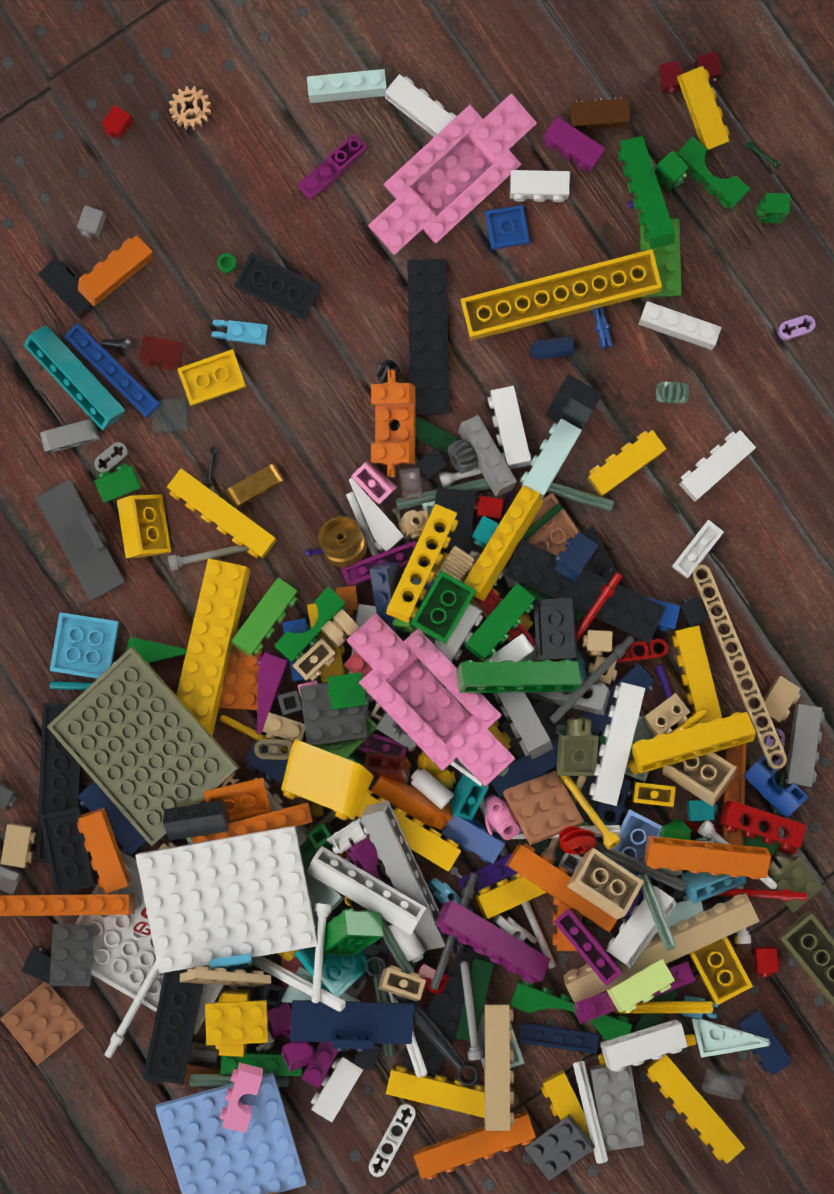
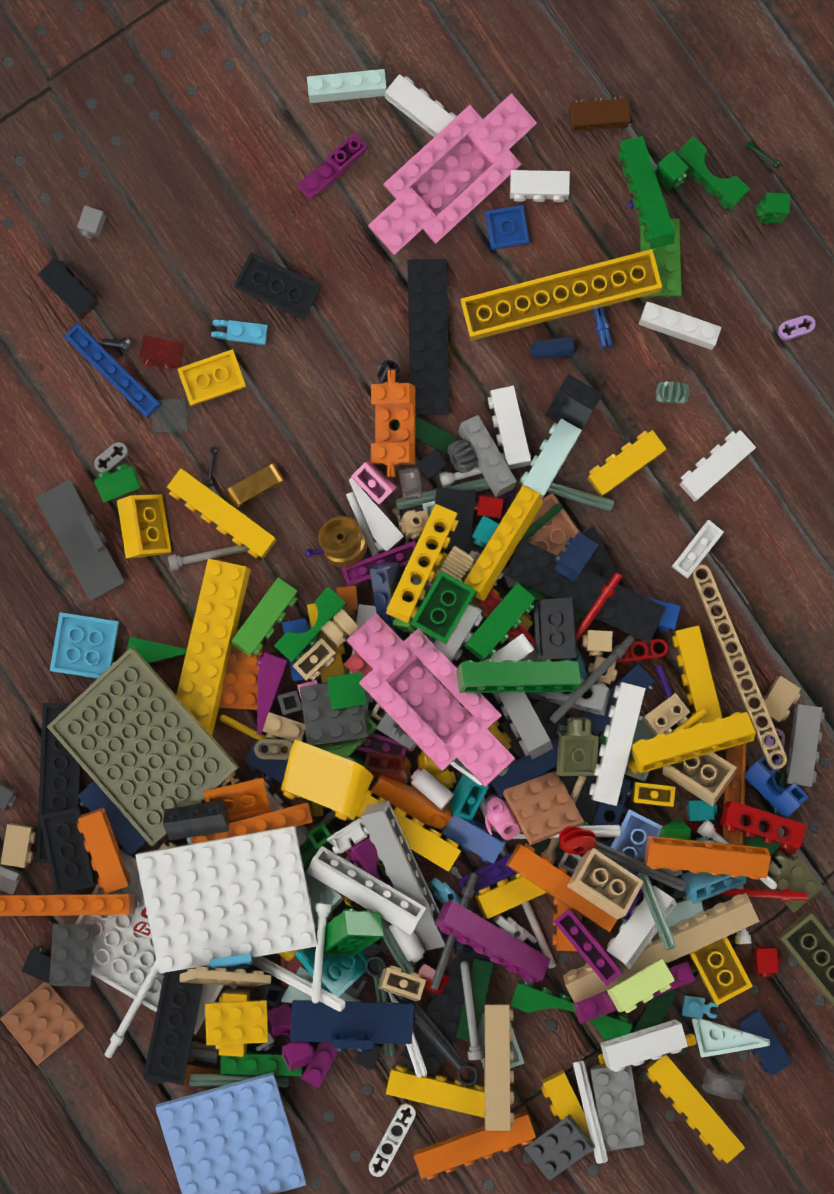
teal brick [24,325,125,431] -> none
light grey beam [40,419,100,453] -> none
teal bar [50,681,93,690] -> none
orange brick [78,235,153,307] -> none
red brick [101,105,134,140] -> none
light nougat gear [169,86,212,130] -> none
green tile [217,253,237,274] -> none
bright pink arch [220,1063,263,1133] -> none
white brick [311,1054,364,1122] -> none
dark blue tile [517,1021,600,1054] -> none
magenta brick [543,117,606,173] -> none
yellow piece [560,776,621,850] -> none
yellow axle [614,1001,713,1013] -> none
dark red arch [657,52,722,94] -> none
yellow brick [677,66,730,150] -> none
black brick [680,596,709,628] -> none

